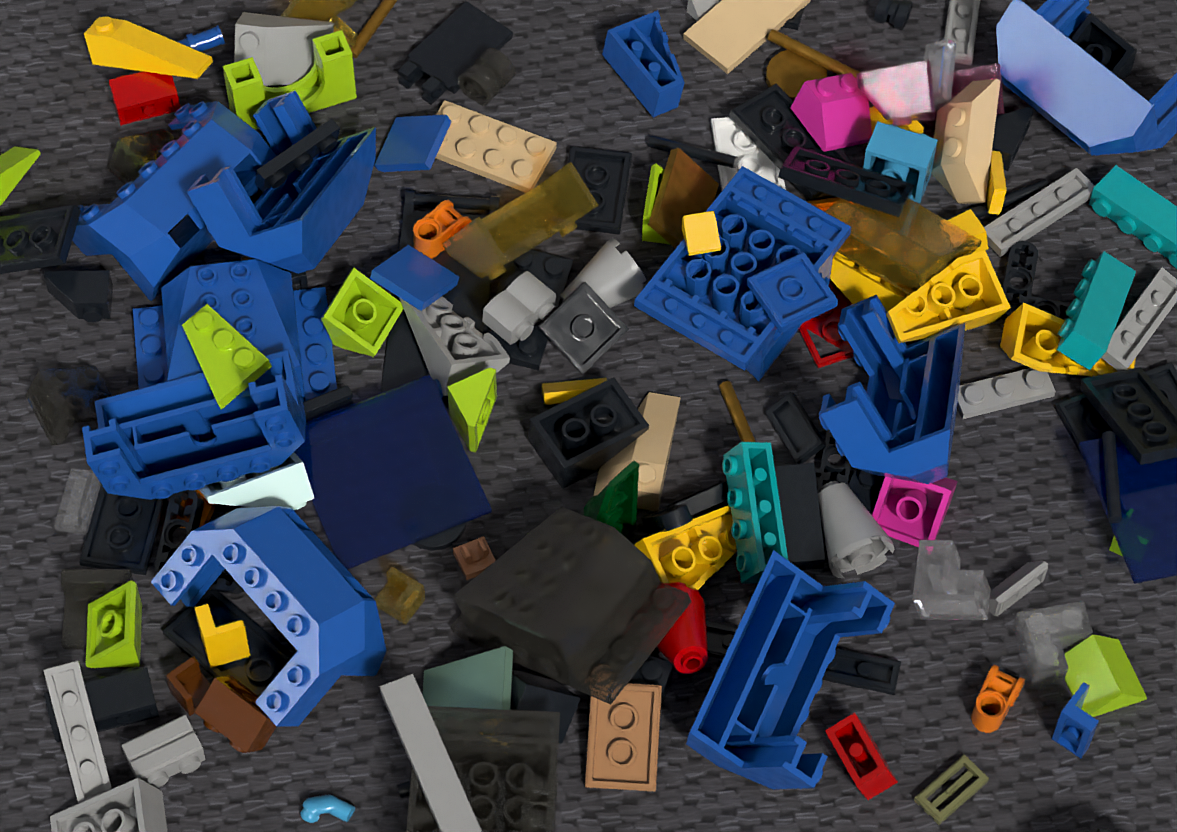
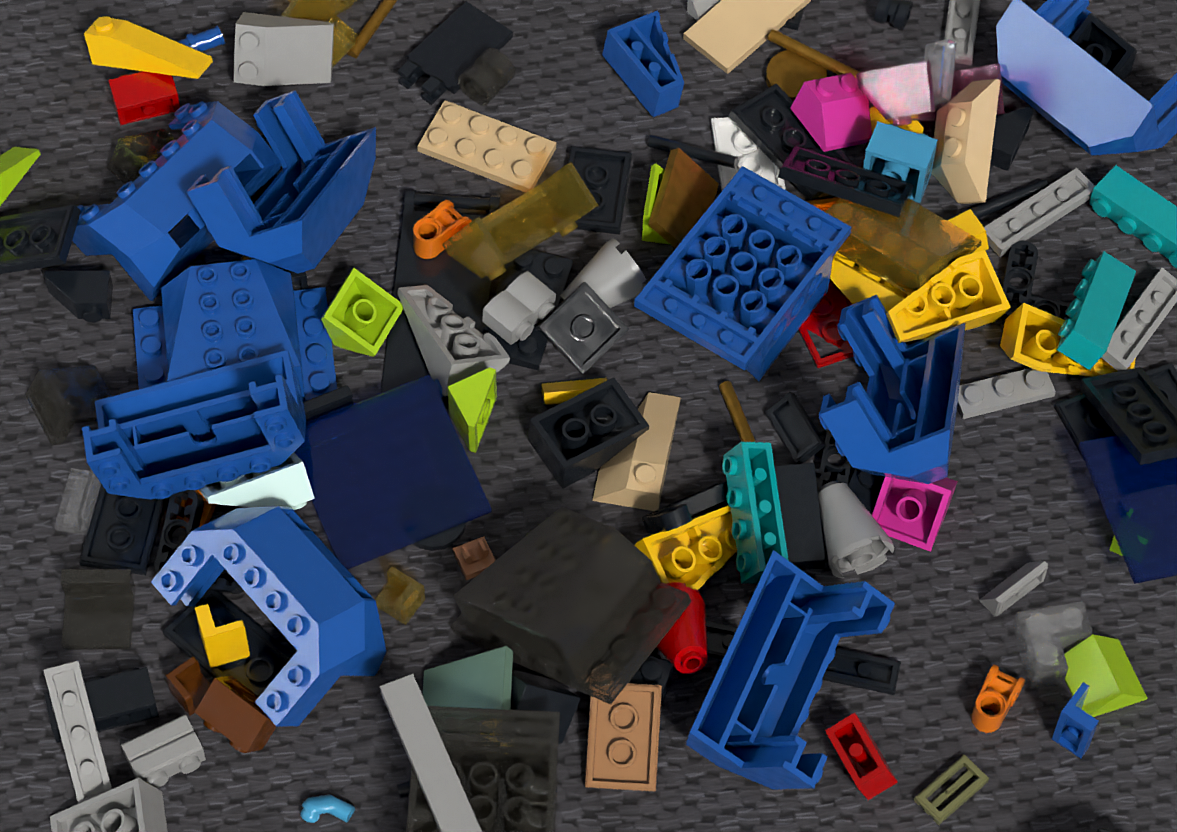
lime slope [86,581,142,668] -> none
lime wing [182,304,272,410] -> none
lime arch [223,30,357,129] -> none
black plate [255,119,340,192] -> none
blue tile [370,245,459,311] -> none
blue tile [374,115,452,172] -> none
dark green wedge [584,460,639,570] -> none
yellow slope [682,211,721,256] -> none
blue tile [747,252,838,333] -> none
clear brick [912,540,991,620] -> none
yellow tile [986,151,1007,215] -> none
black bar [1102,431,1122,523] -> none

